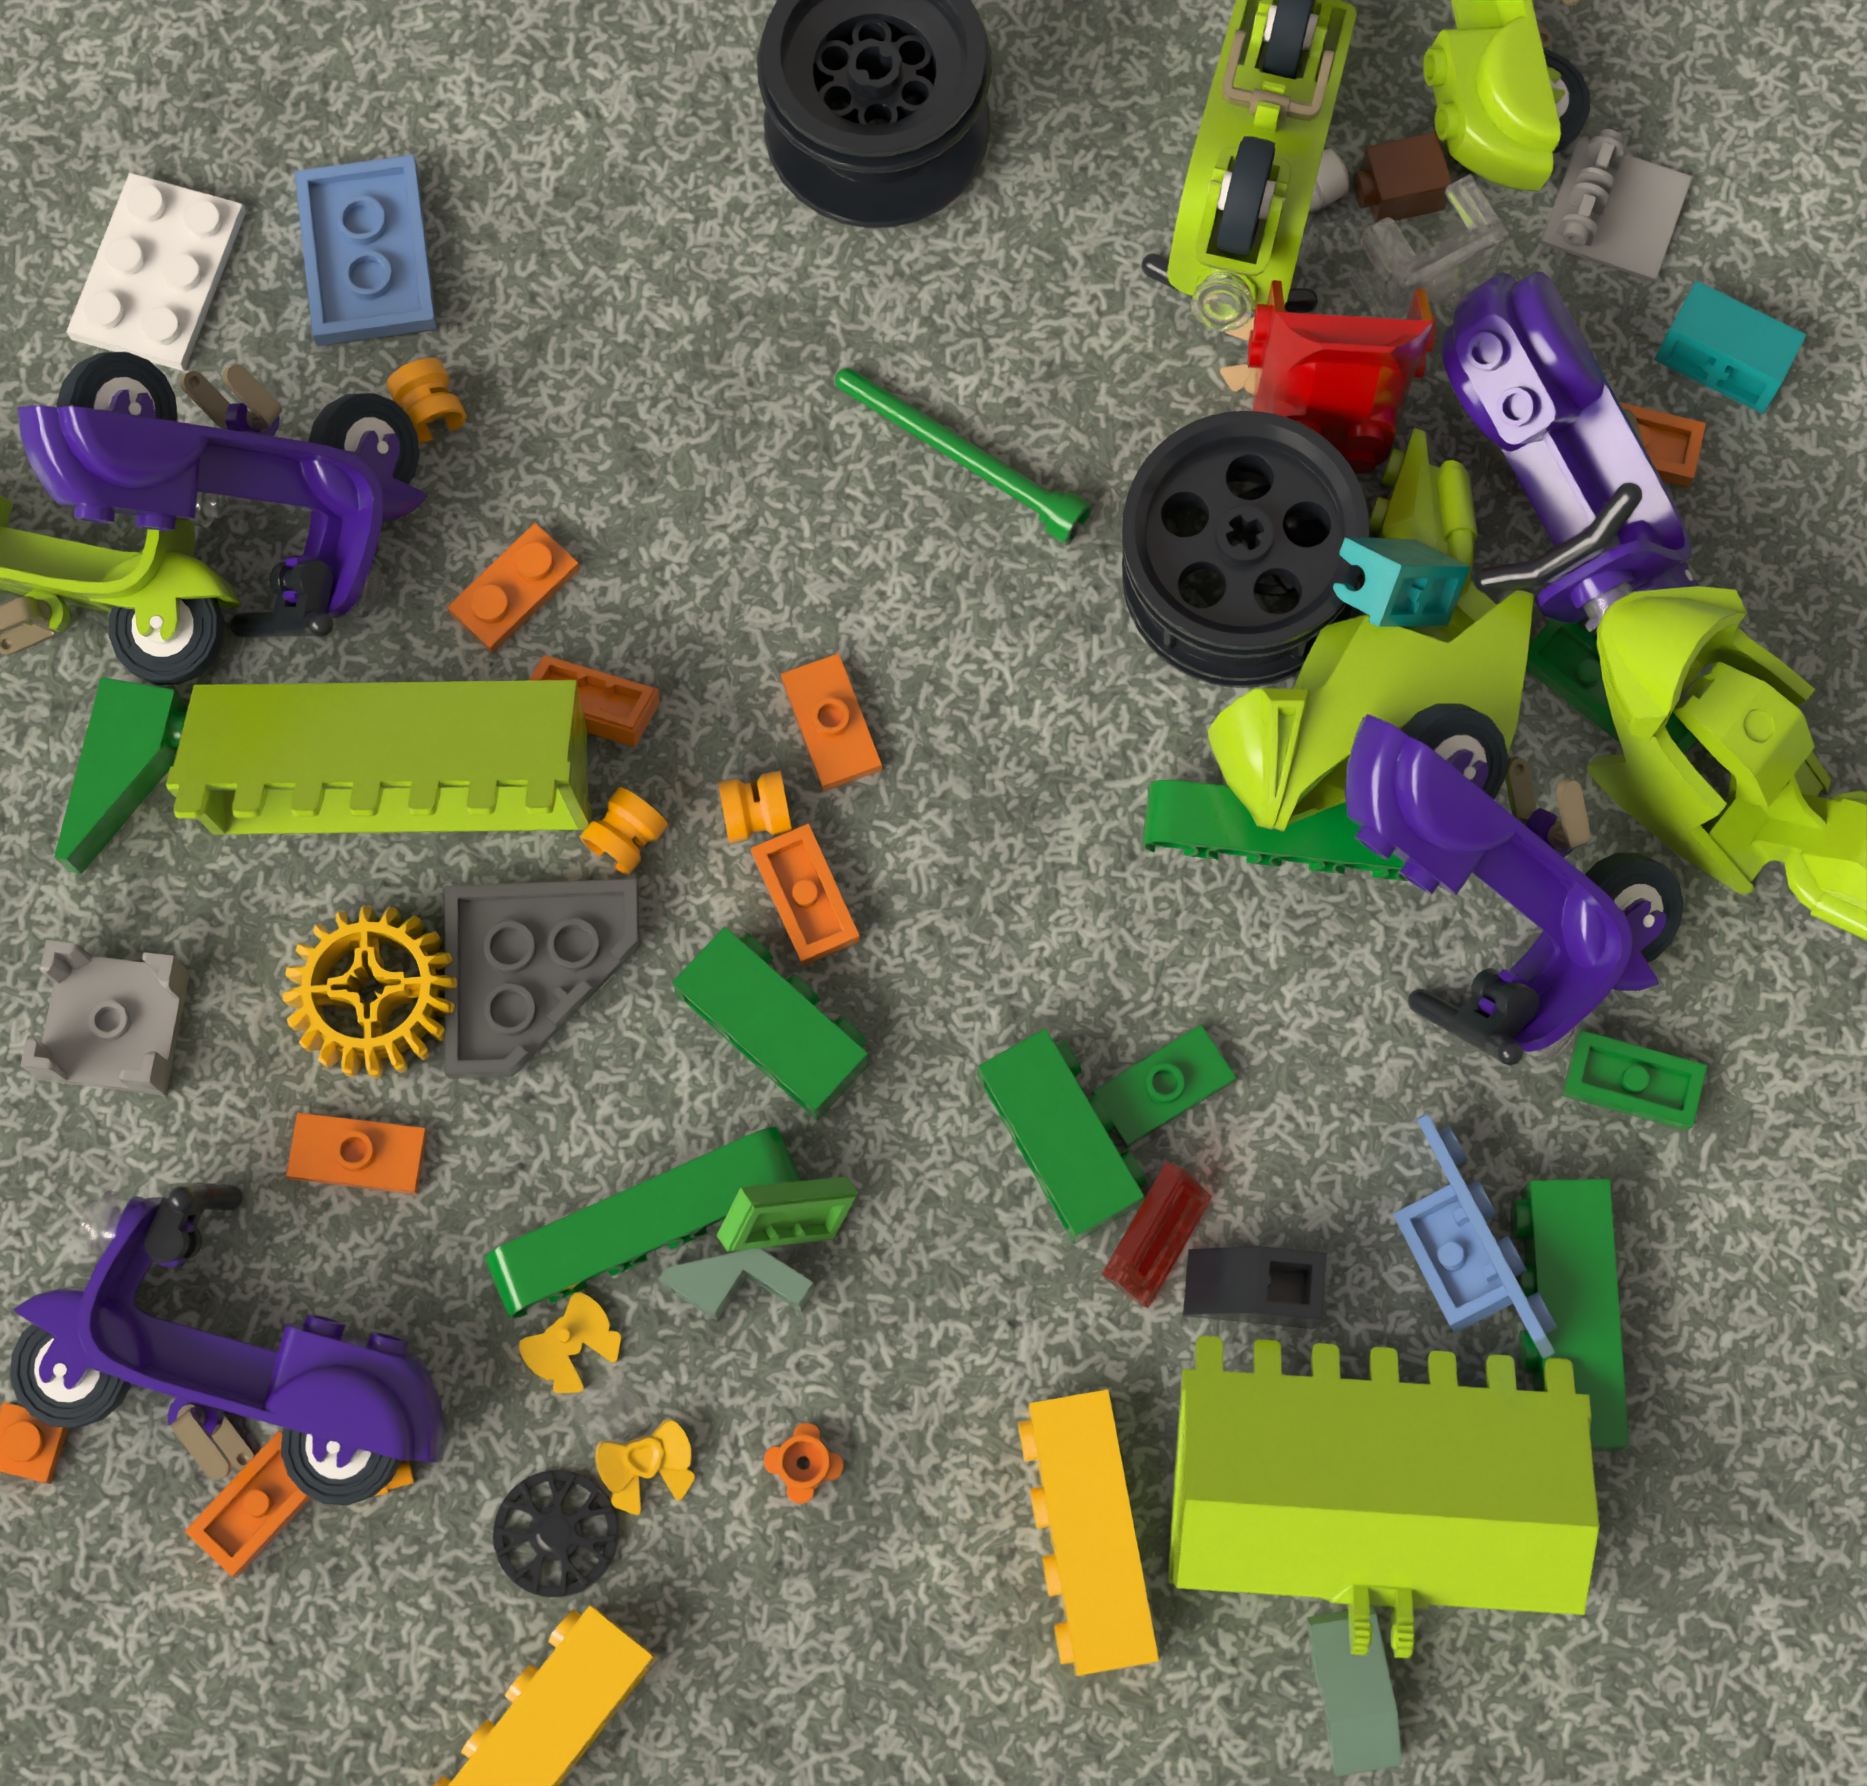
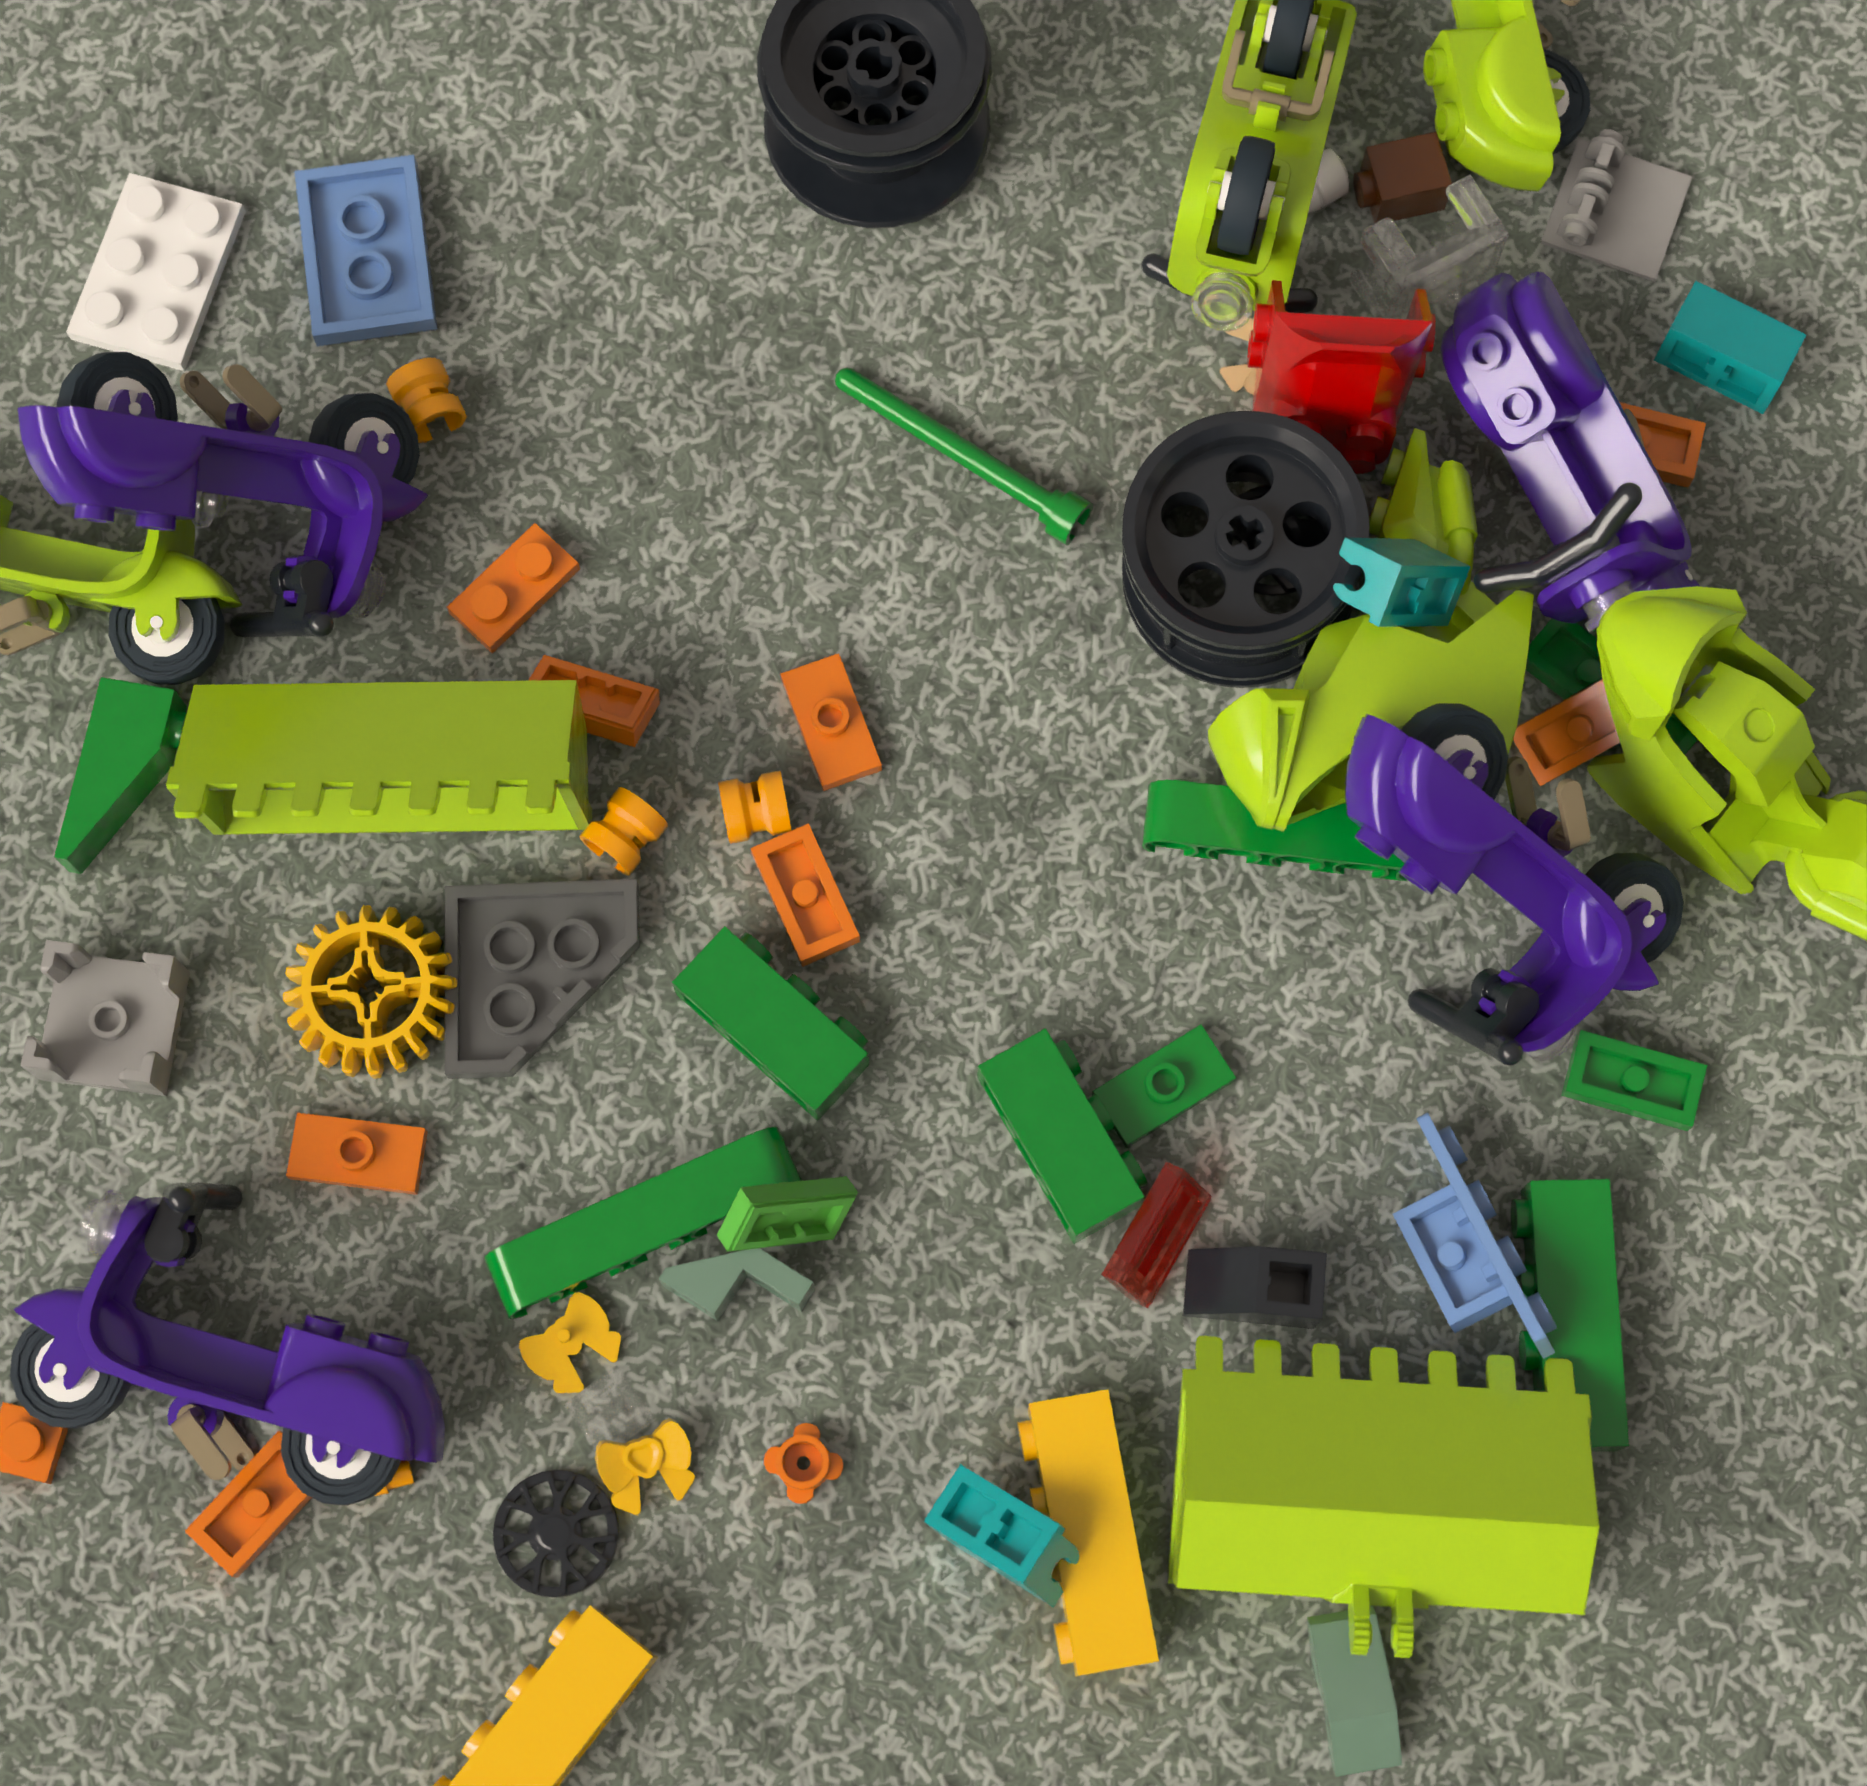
none -> teal hinge [923,1464,1079,1608]
none -> orange plate [1513,679,1620,786]

